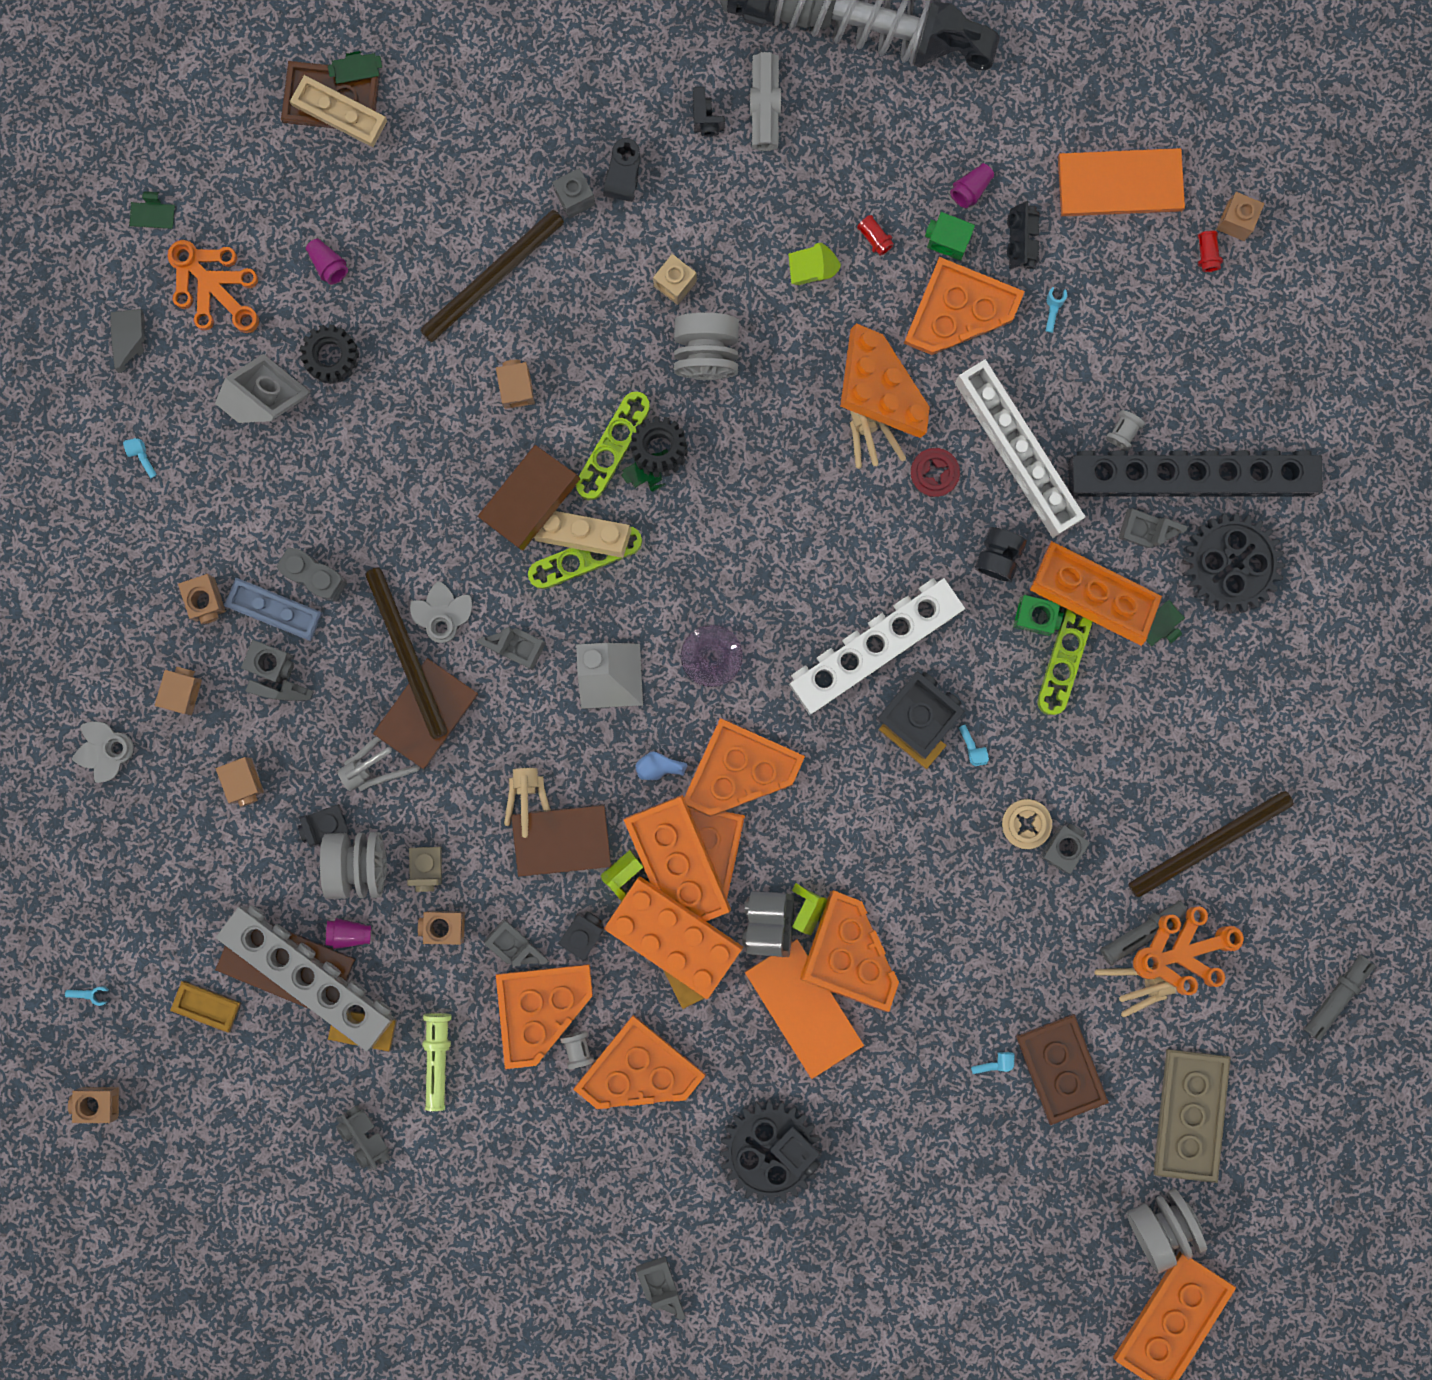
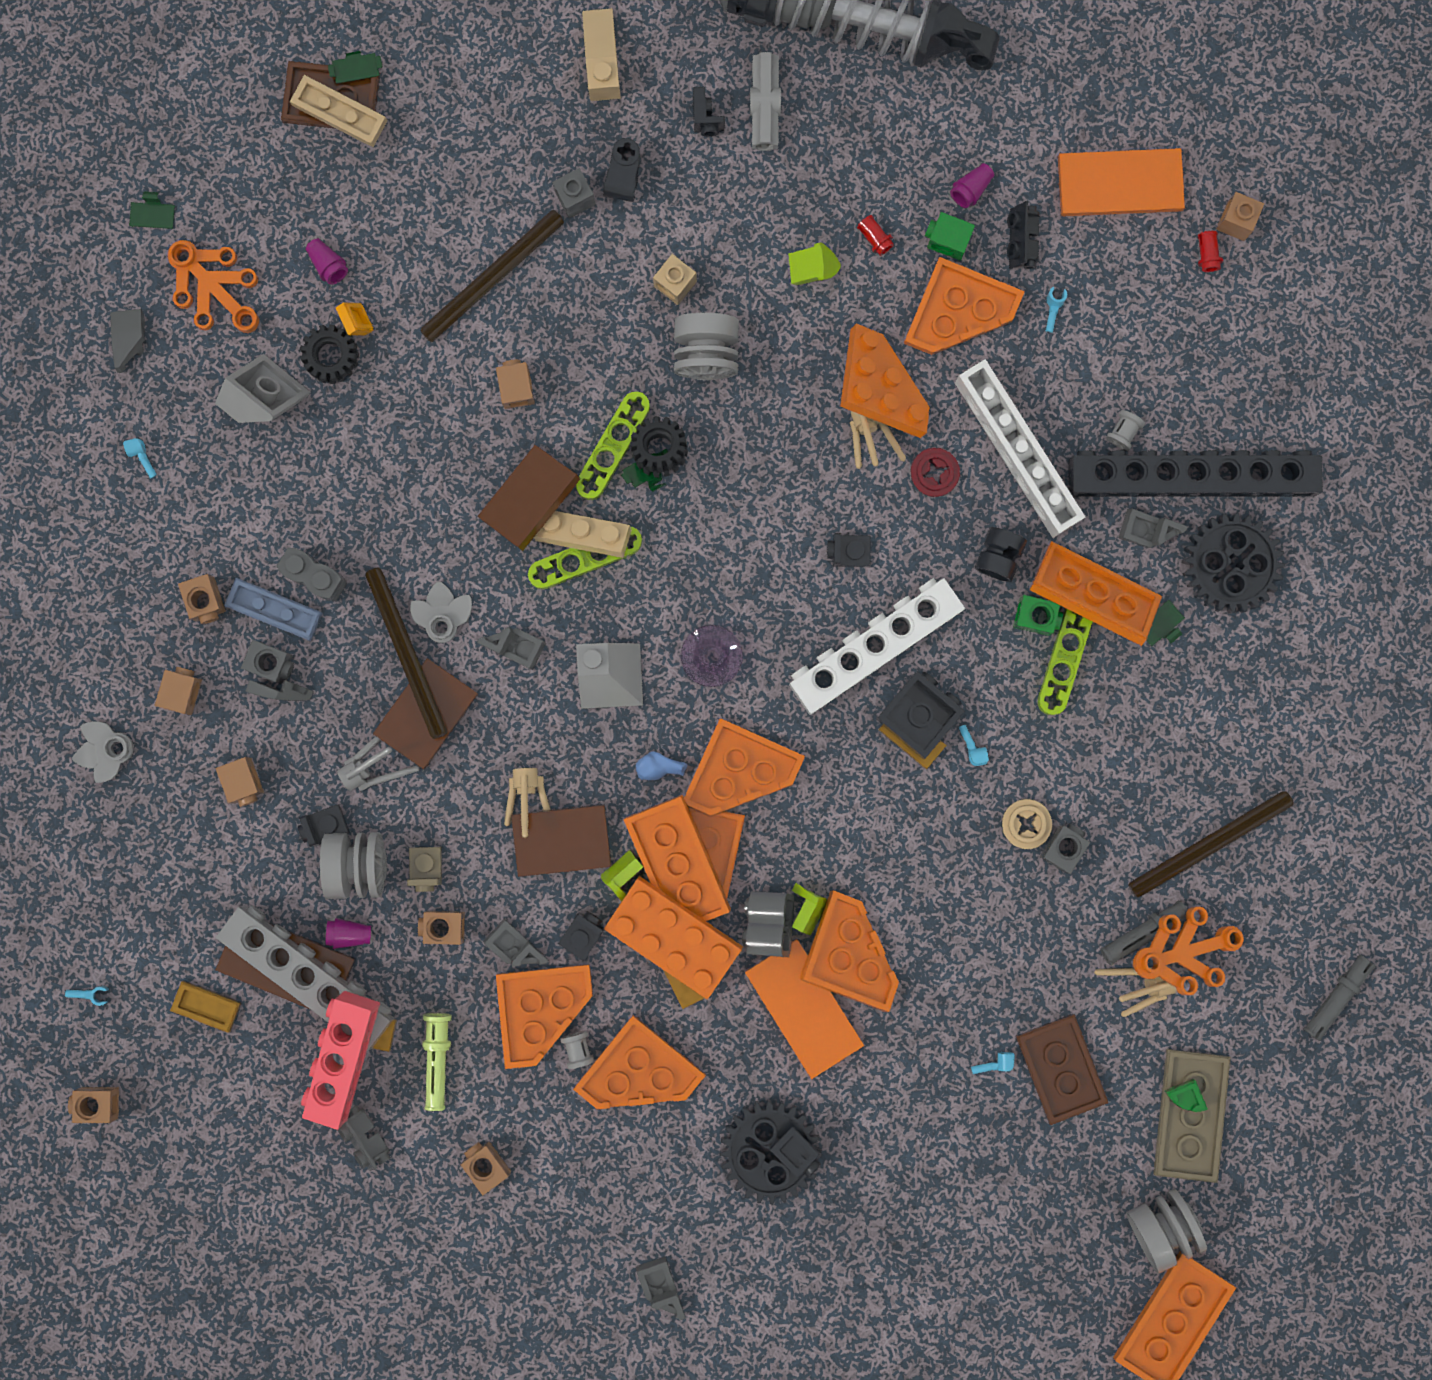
none -> coral brick [301,991,380,1130]
none -> light orange tile [336,302,374,336]
none -> medium nougat brick [461,1141,511,1196]
none -> tan slope [582,8,621,101]
none -> black bracket [827,533,871,567]
none -> green tile [1165,1079,1208,1112]

